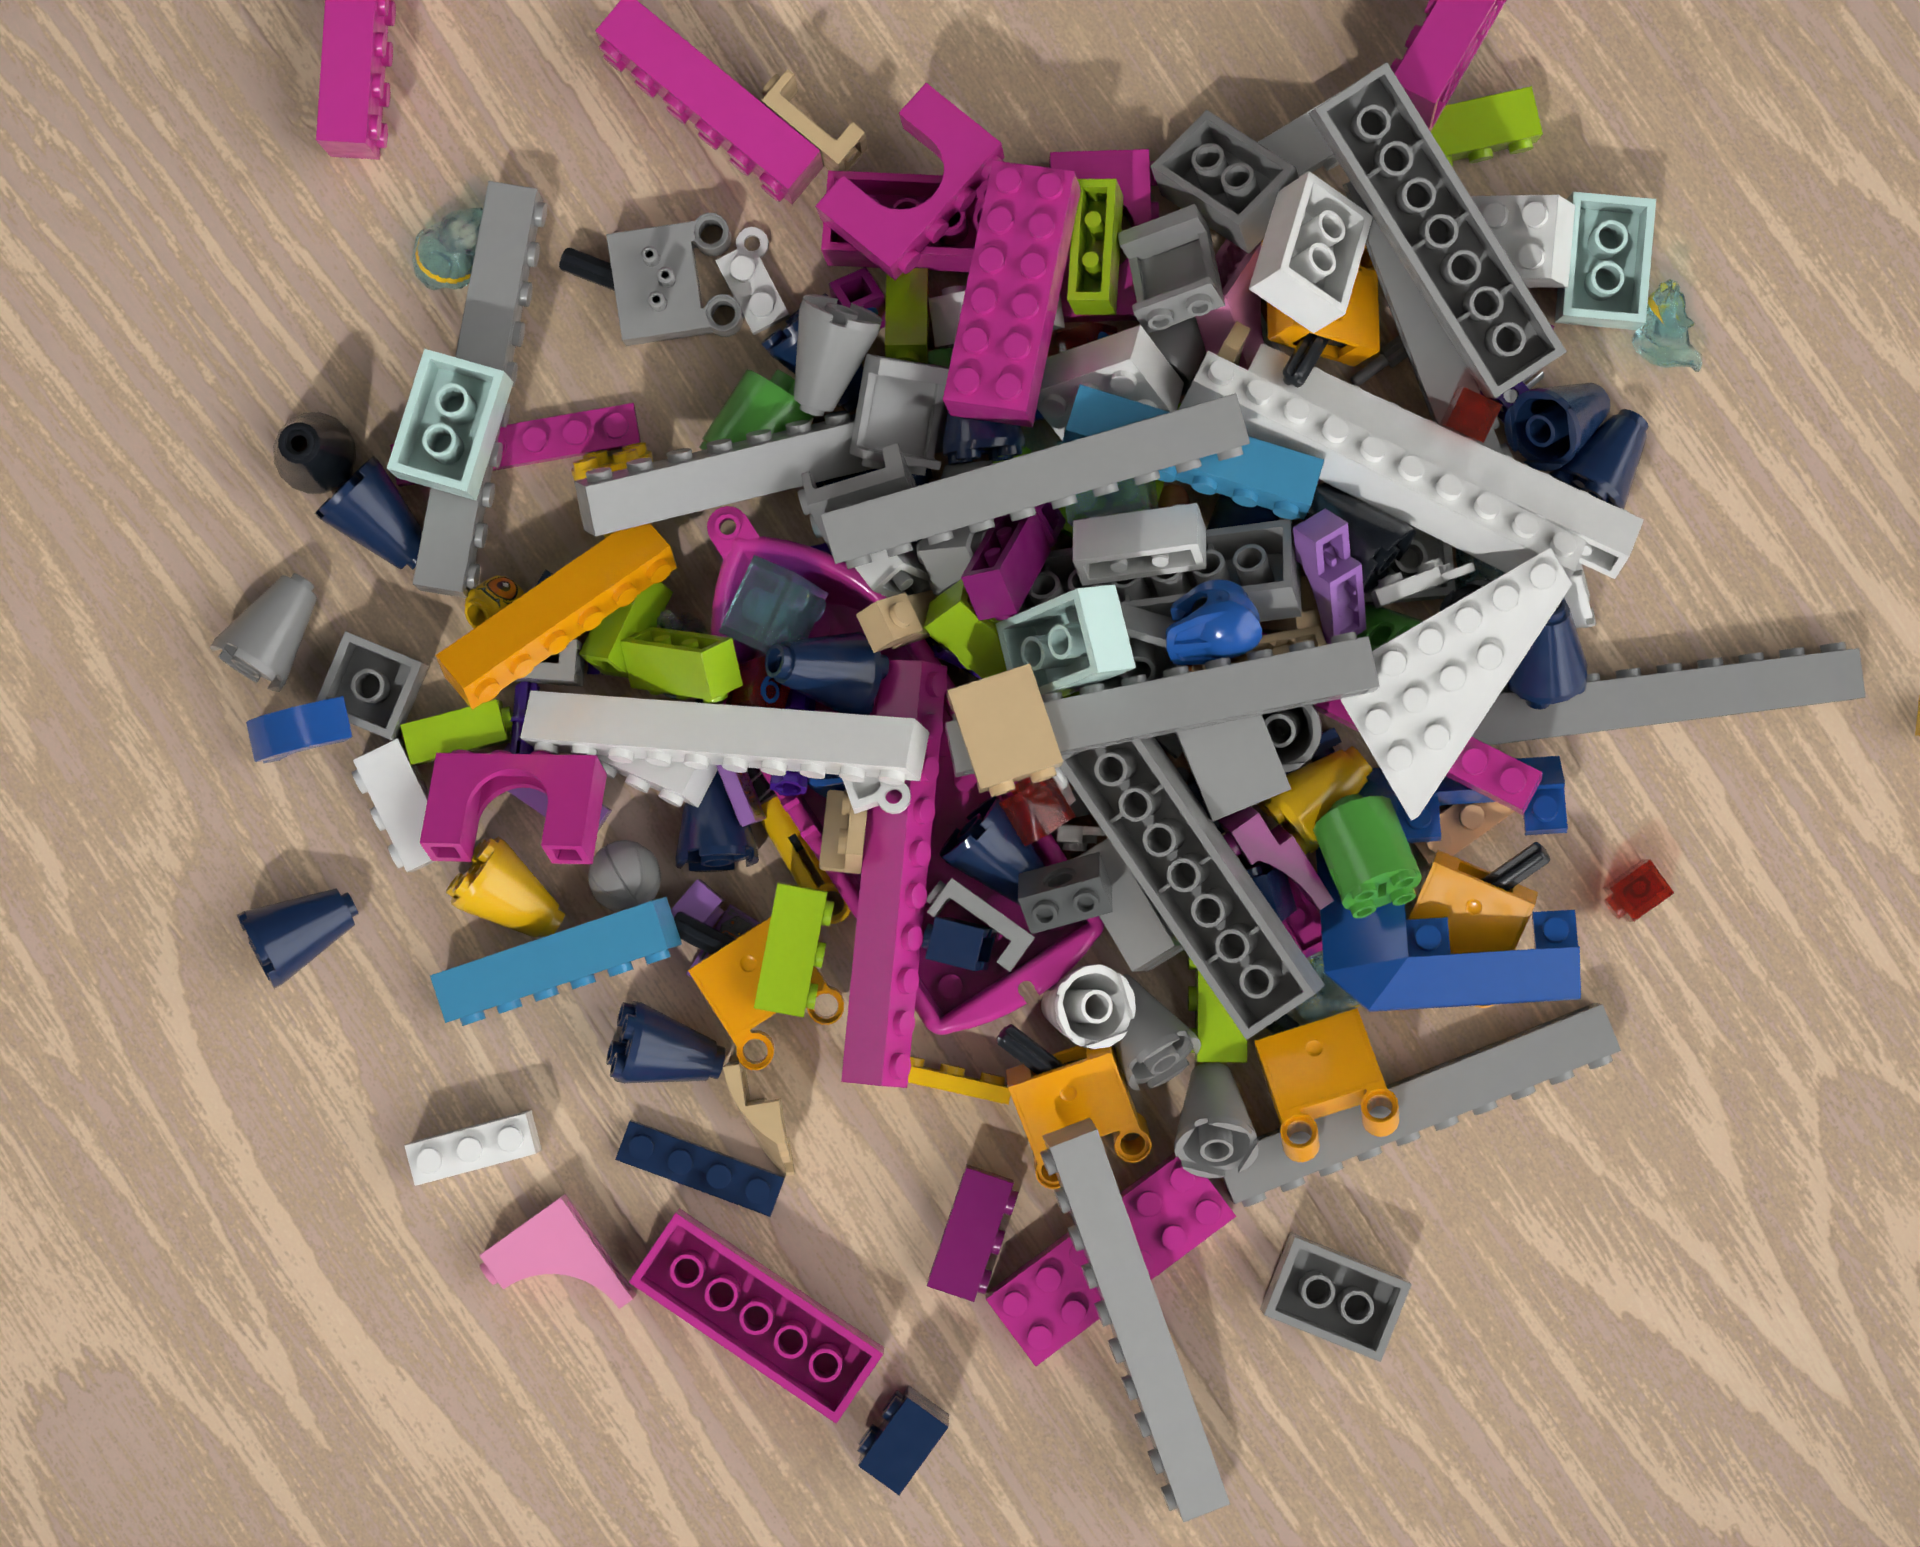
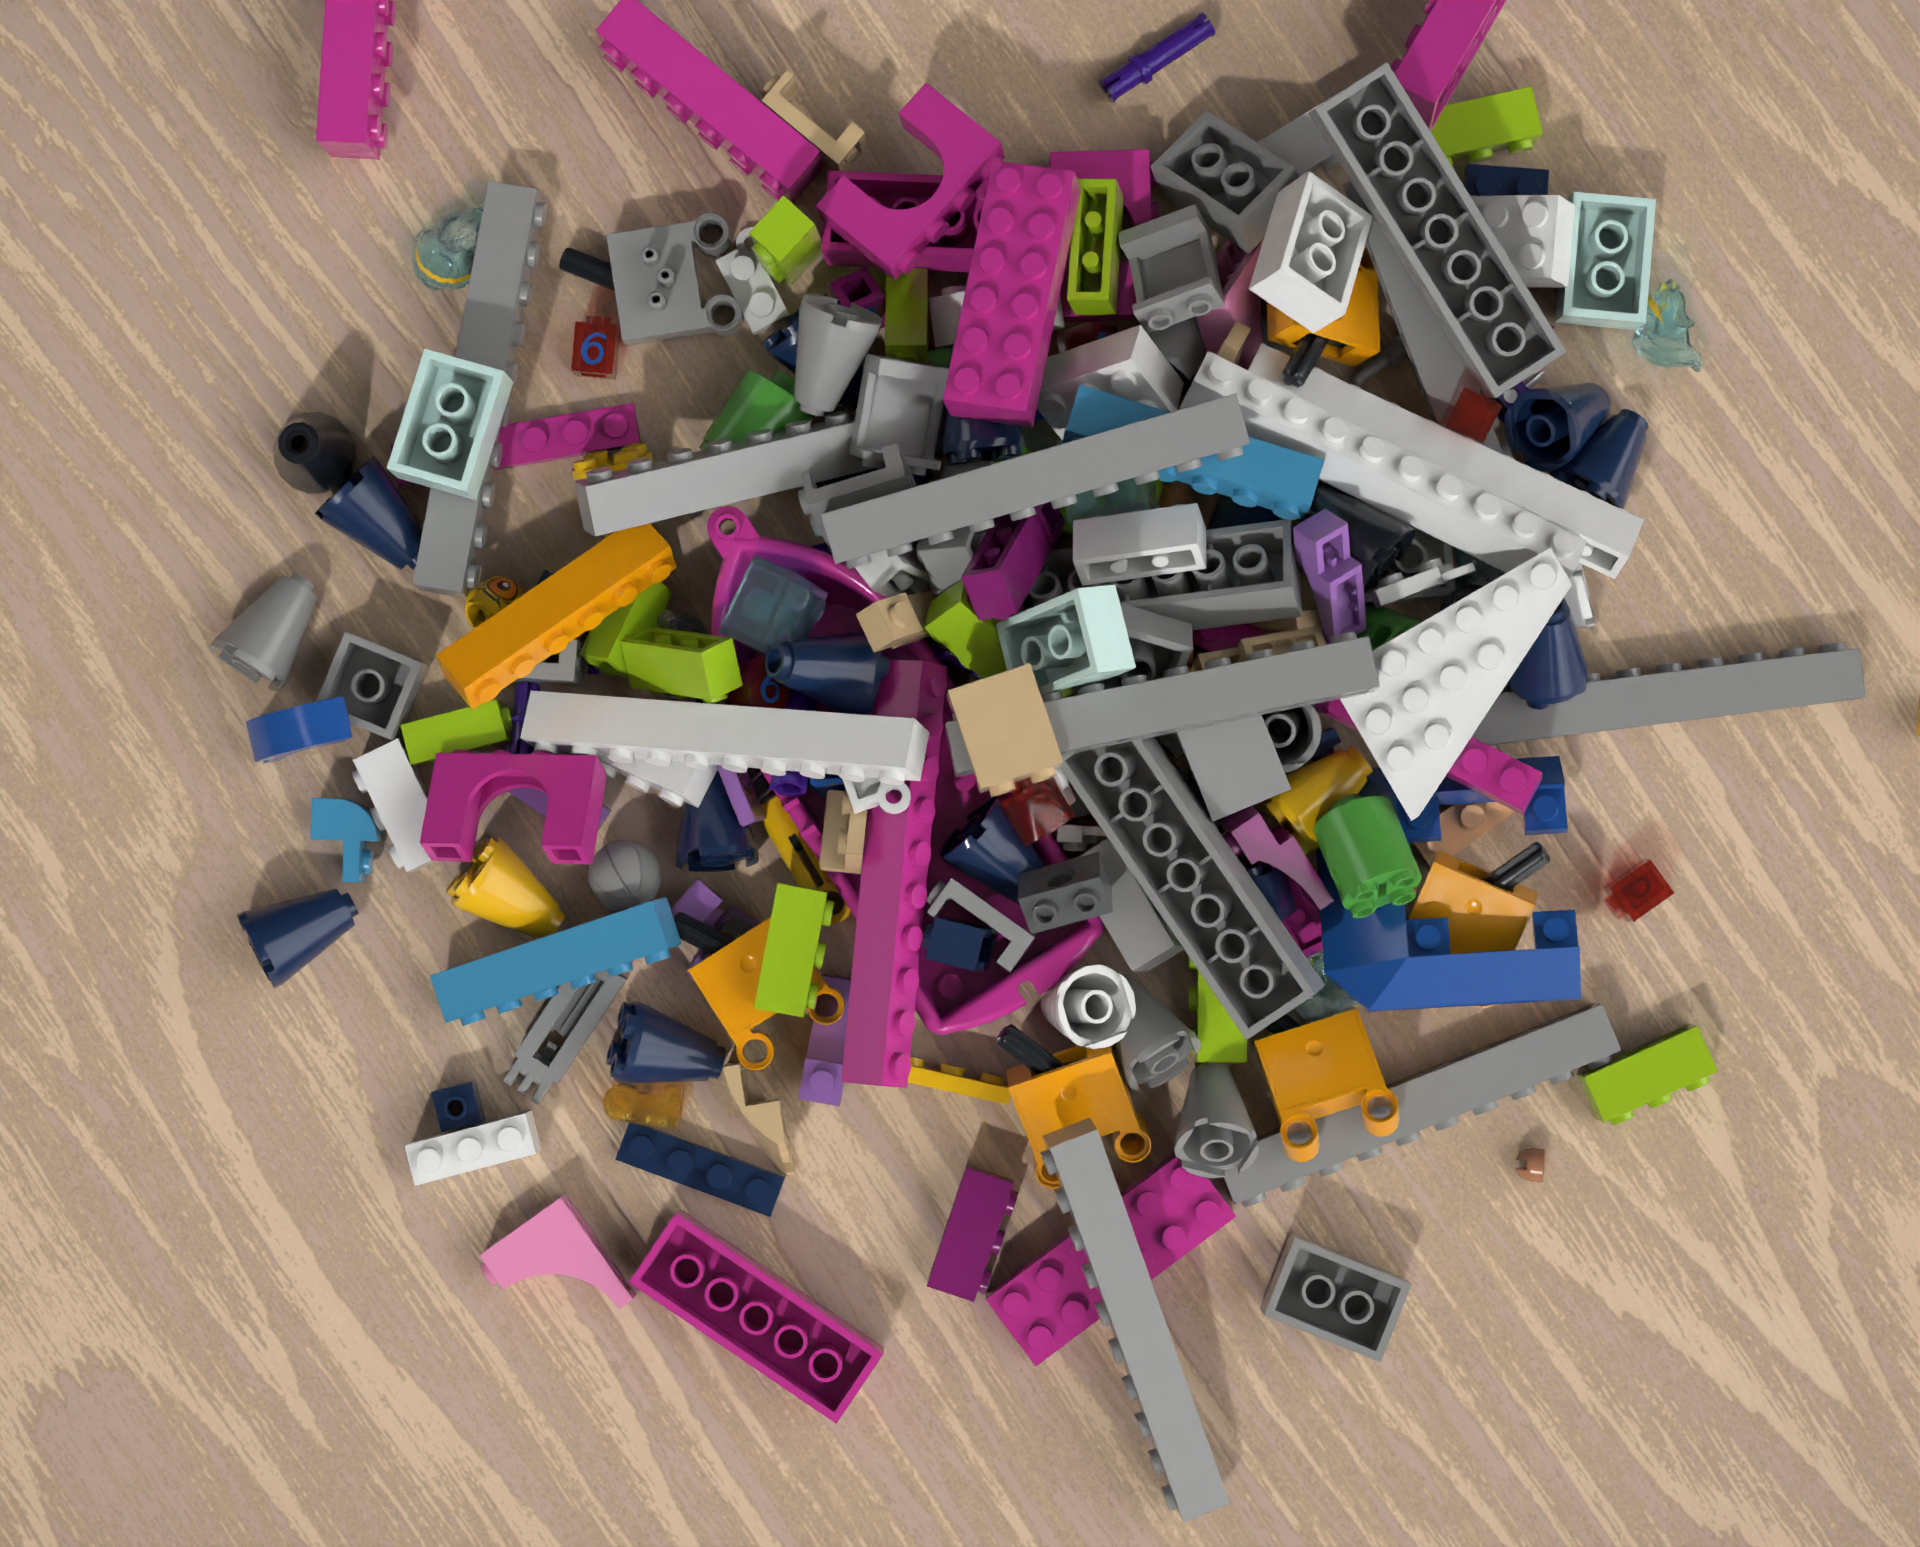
dark blue brick [857,1386,949,1495] -> none
blue helmet [1166,579,1262,665] -> none
none -> dark azure brick [310,798,384,882]
none -> dark blue plate [431,1080,486,1132]
none -> light grey hinge [503,970,628,1105]
none -> clear red brick [571,316,620,380]
none -> clear yellow leg [603,1083,685,1129]
none -> lime brick [749,195,822,285]
none -> medium lavender slope [798,974,851,1106]
none -> dark purple pin [1099,12,1216,102]
none -> dark blue plate [1464,164,1549,196]
none -> nougat hinge [1515,1148,1545,1182]
none -> lime brick [1577,1024,1718,1125]

